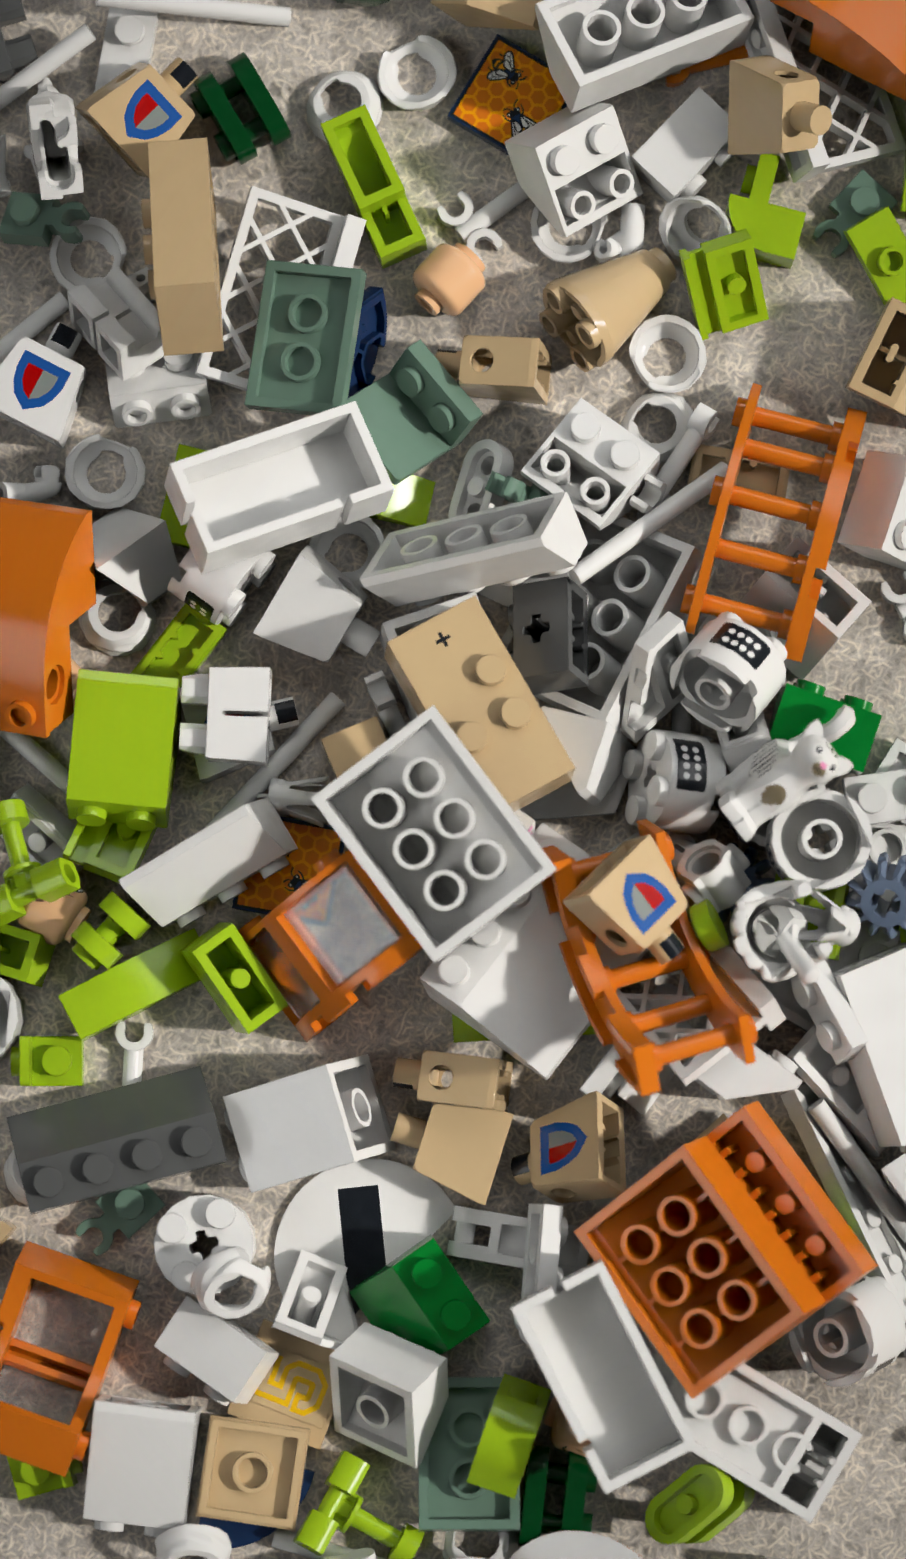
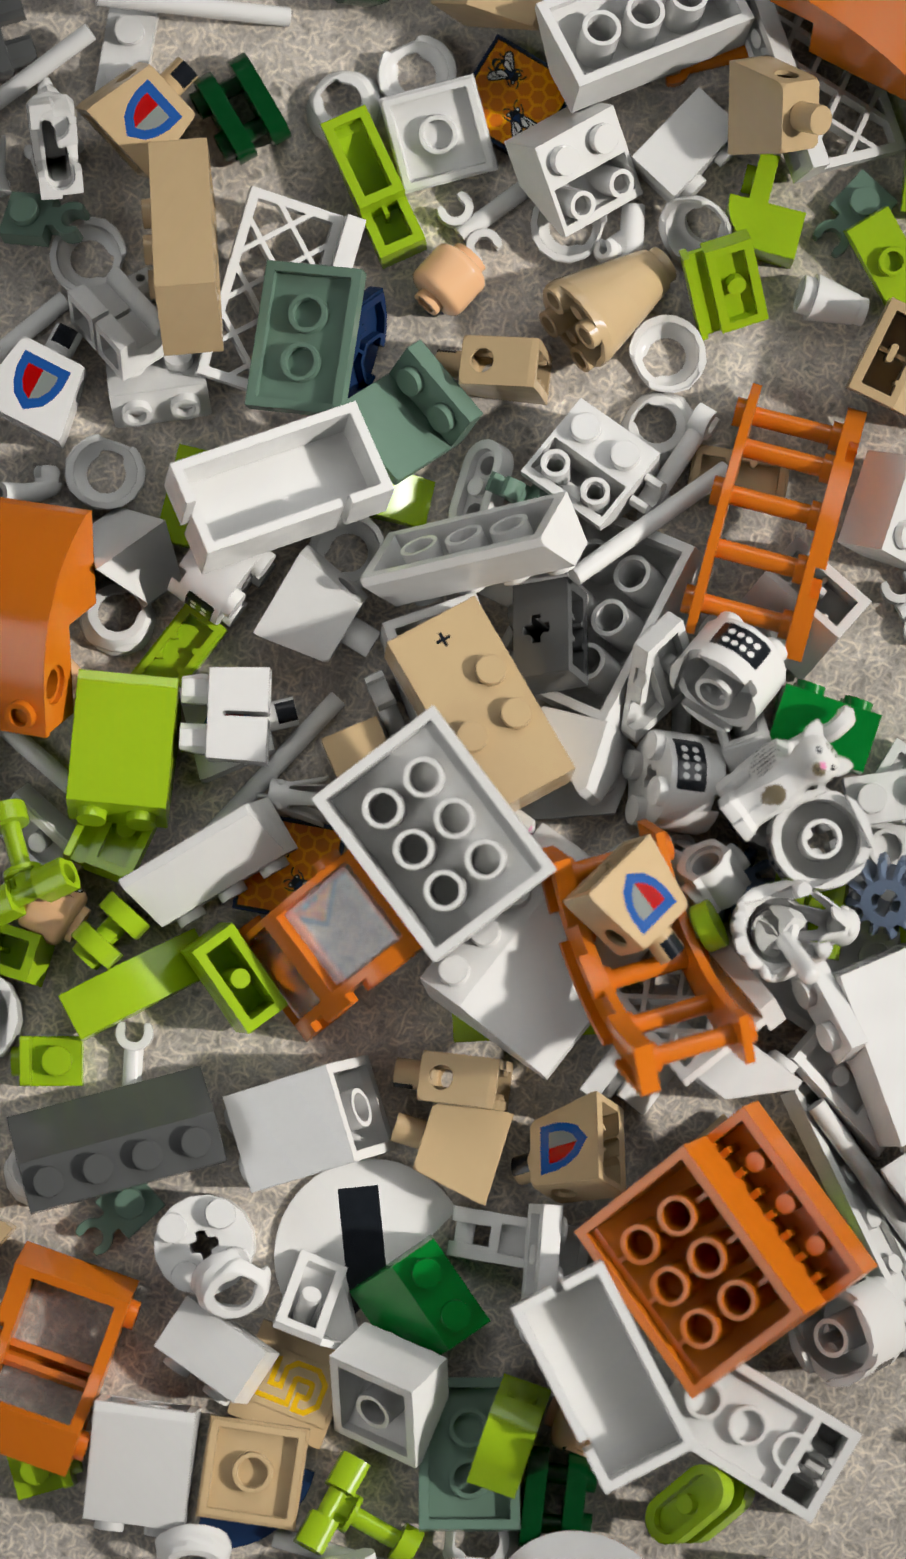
none -> white tile [378,73,499,194]
none -> white cone [793,273,870,327]

